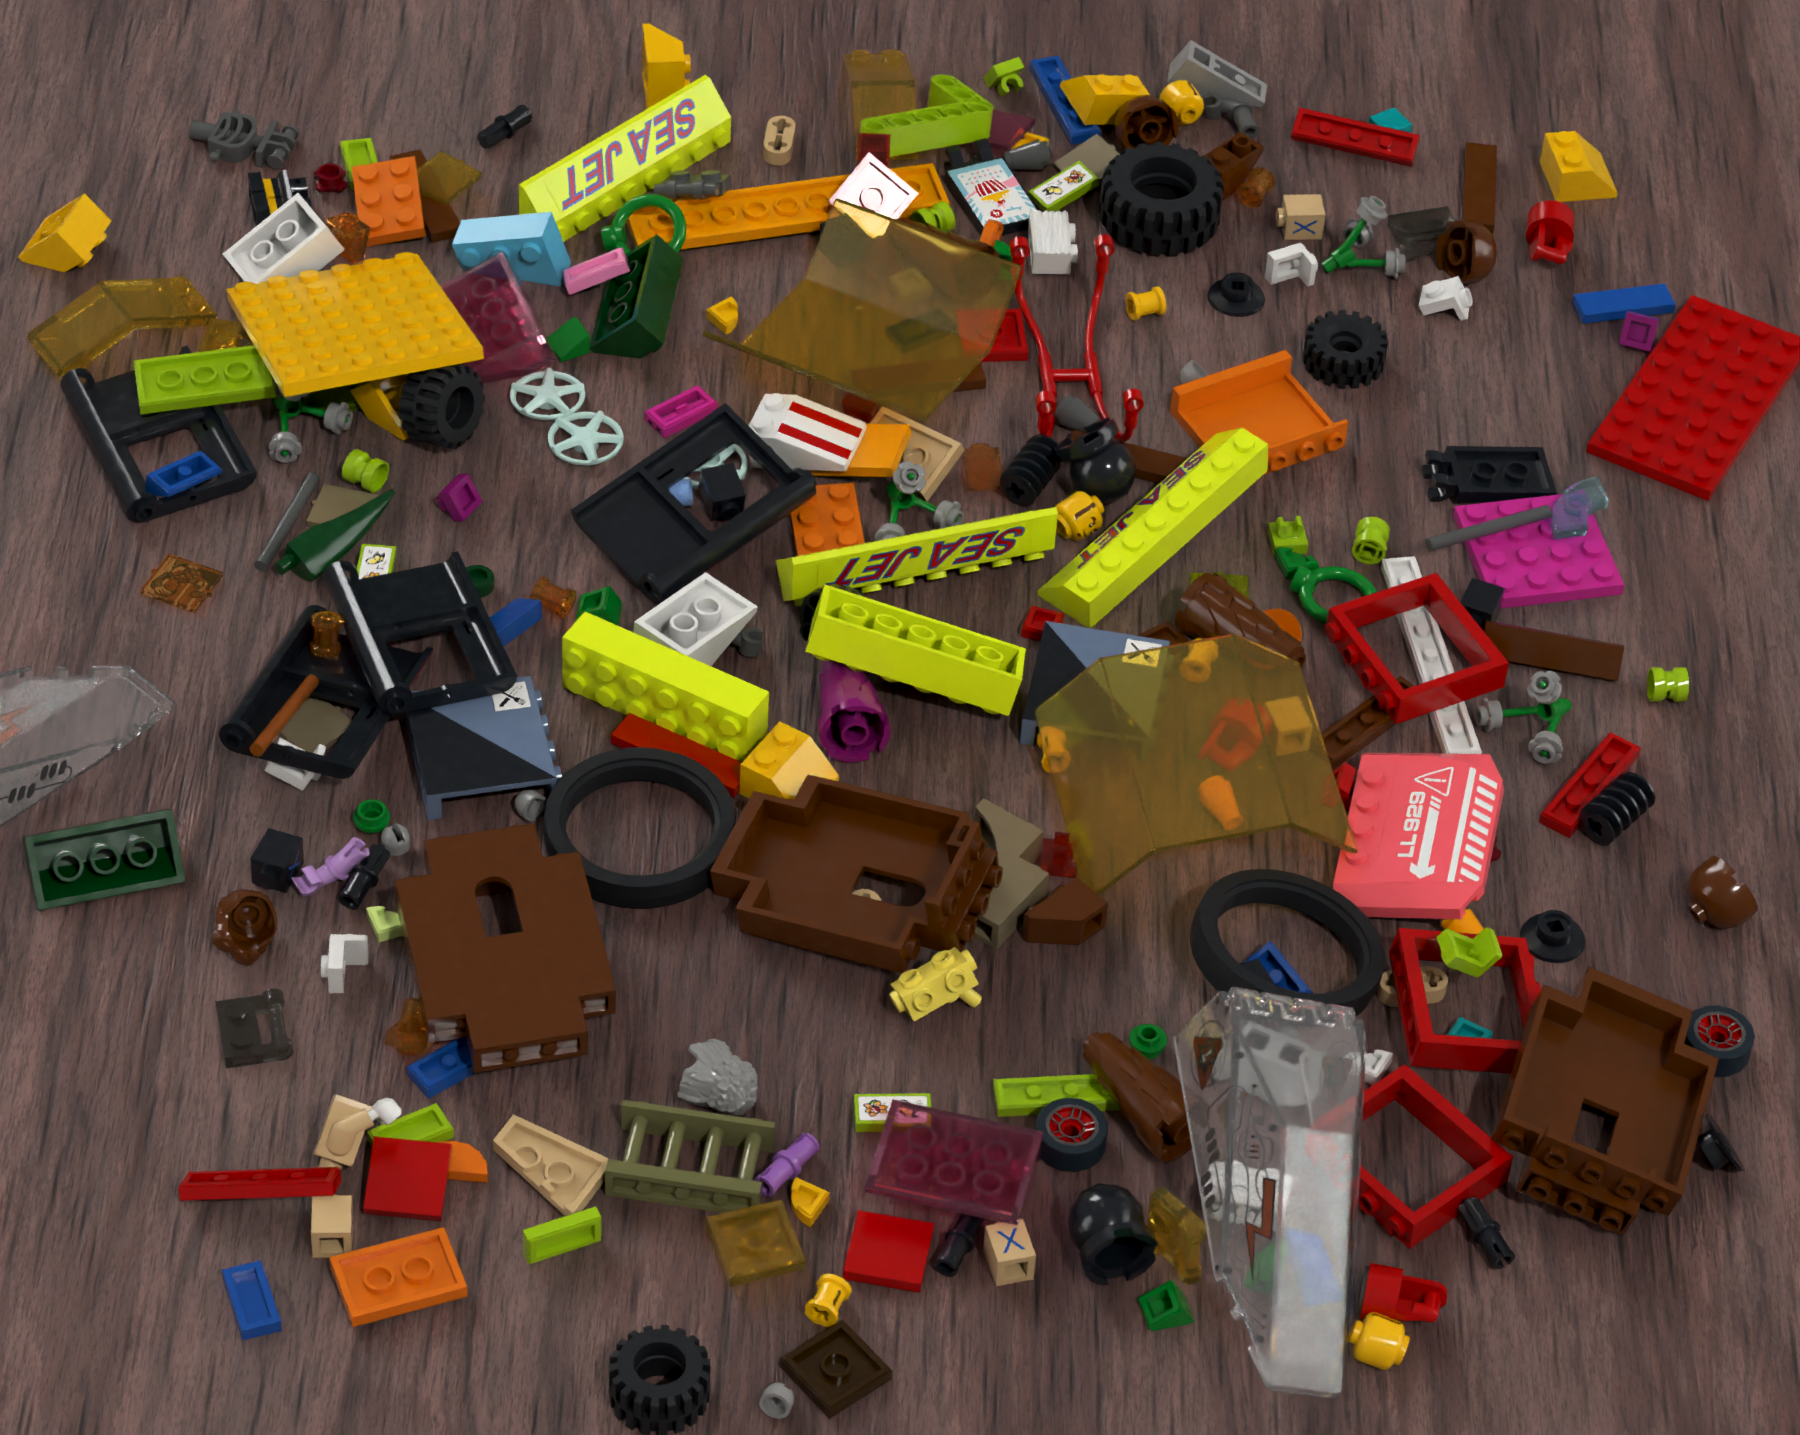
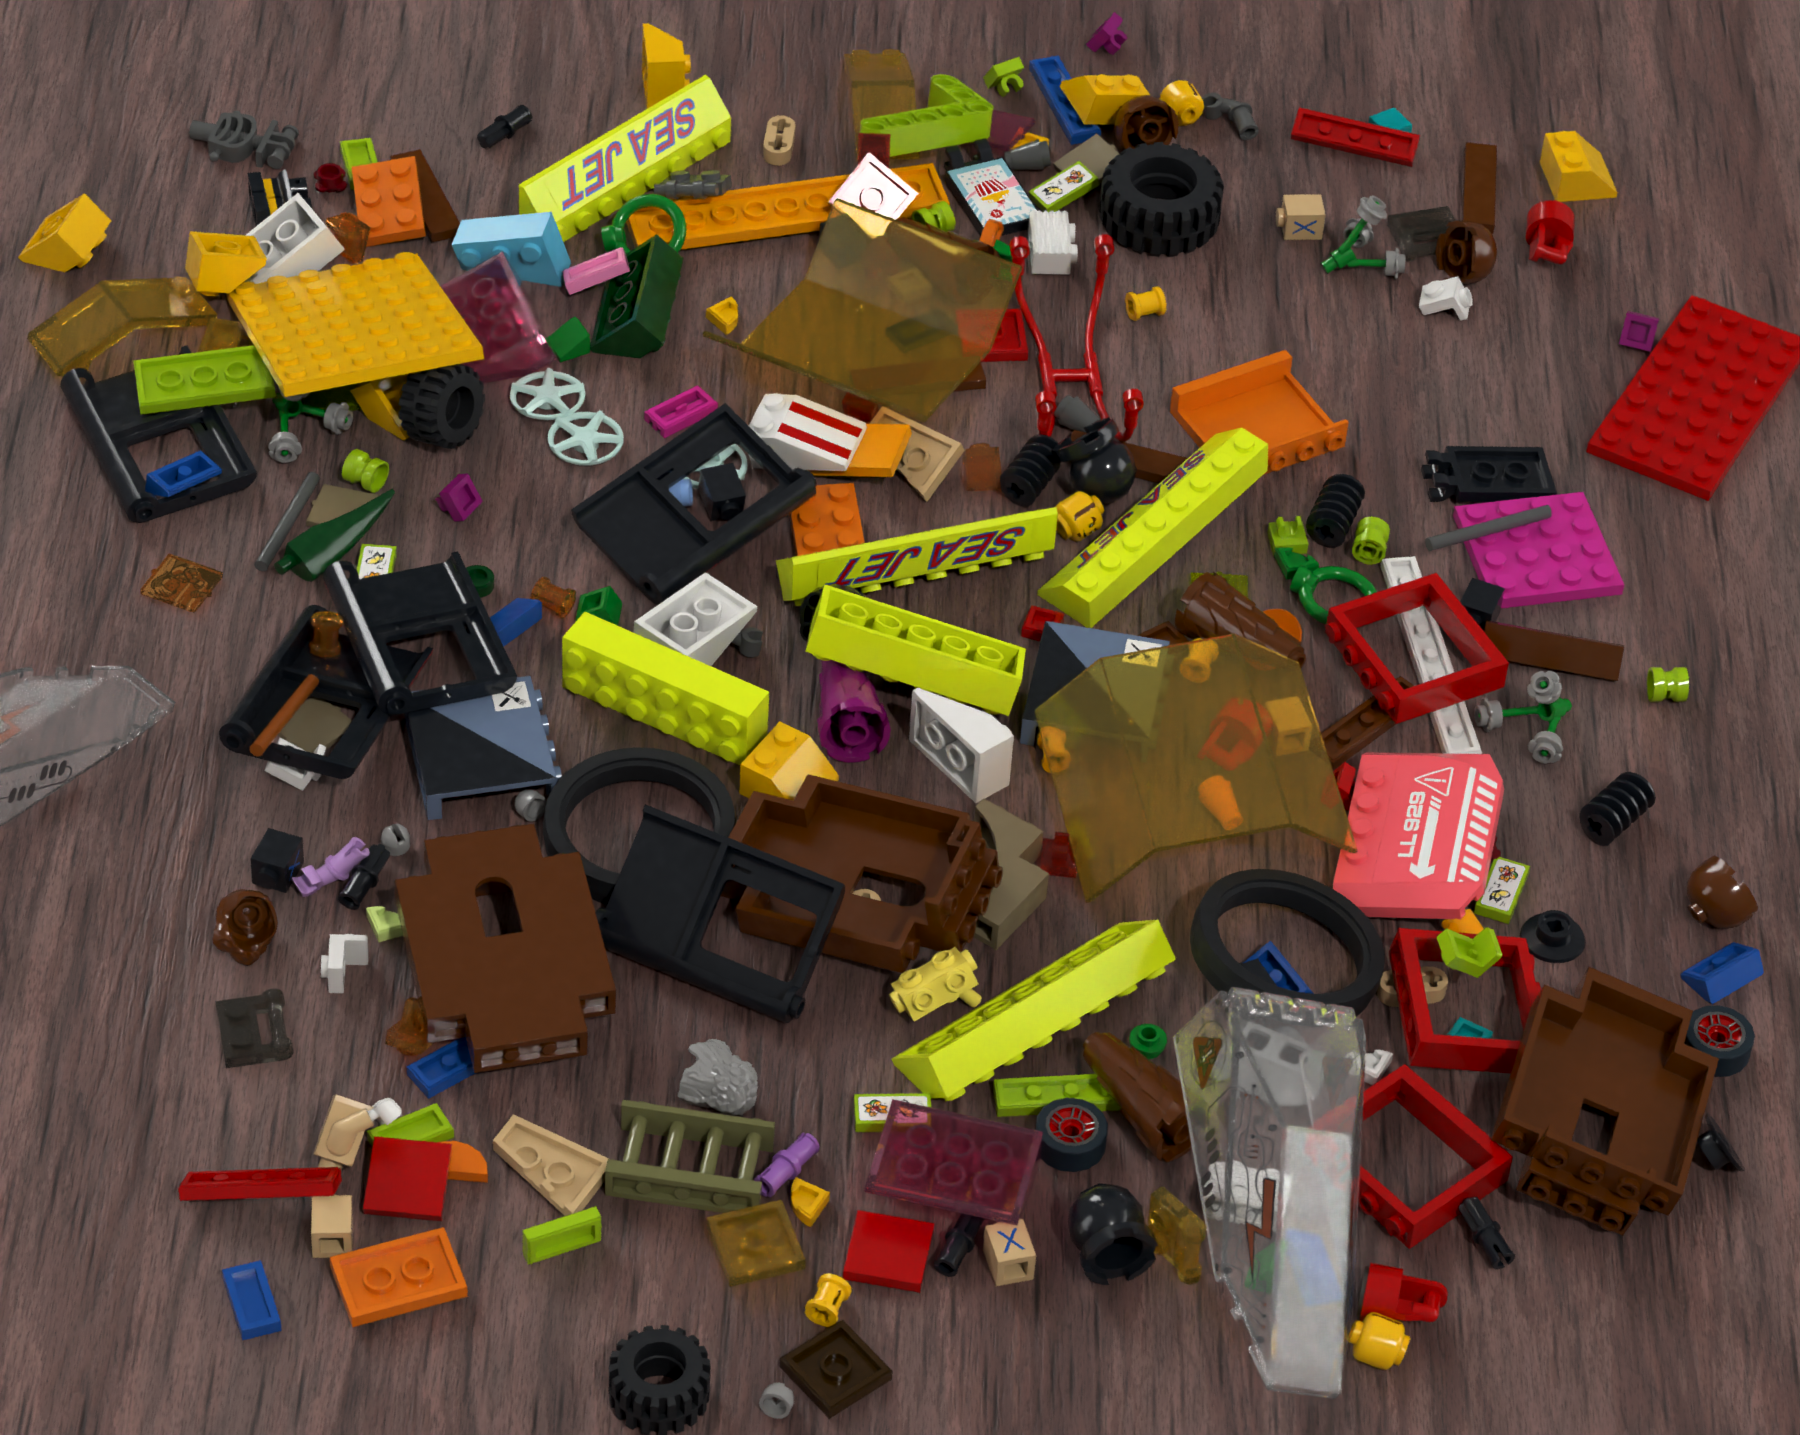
dark green slope [22,808,186,910] -> none
green plate [353,799,390,833] -> none
clear yellow piece [418,151,482,205] -> none
red tile [611,713,742,798] -> none
light grey plant [874,461,964,541] -> none
reddish brown slope [1022,878,1108,945] -> none
green slope [1138,1280,1194,1331] -> none
light grey slope [1167,40,1267,107] -> none
light grey hinge [1179,360,1207,384] -> none
reddish brown slope [1204,132,1264,201] -> none
black piece [1207,272,1265,317] -> none
clear orange bush [1237,167,1276,208] -> none
white bracket [1264,243,1318,287] -> none
black tyre [1303,310,1388,389] -> none
red tile [1539,732,1641,838] -> none
clear light blue tile [1551,476,1609,539] -> none
blue tile [1572,283,1676,324] -> none
none -> yellow slope [185,231,267,296]
none -> black piece [596,804,845,1023]
none -> neon yellow slope [892,919,1176,1102]
none -> white slope [909,688,1014,803]
none -> magenta tile [1086,12,1127,55]
none -> black piece [1306,474,1365,548]
none -> tile [1474,857,1530,924]
none -> blue slope [1681,942,1764,1004]

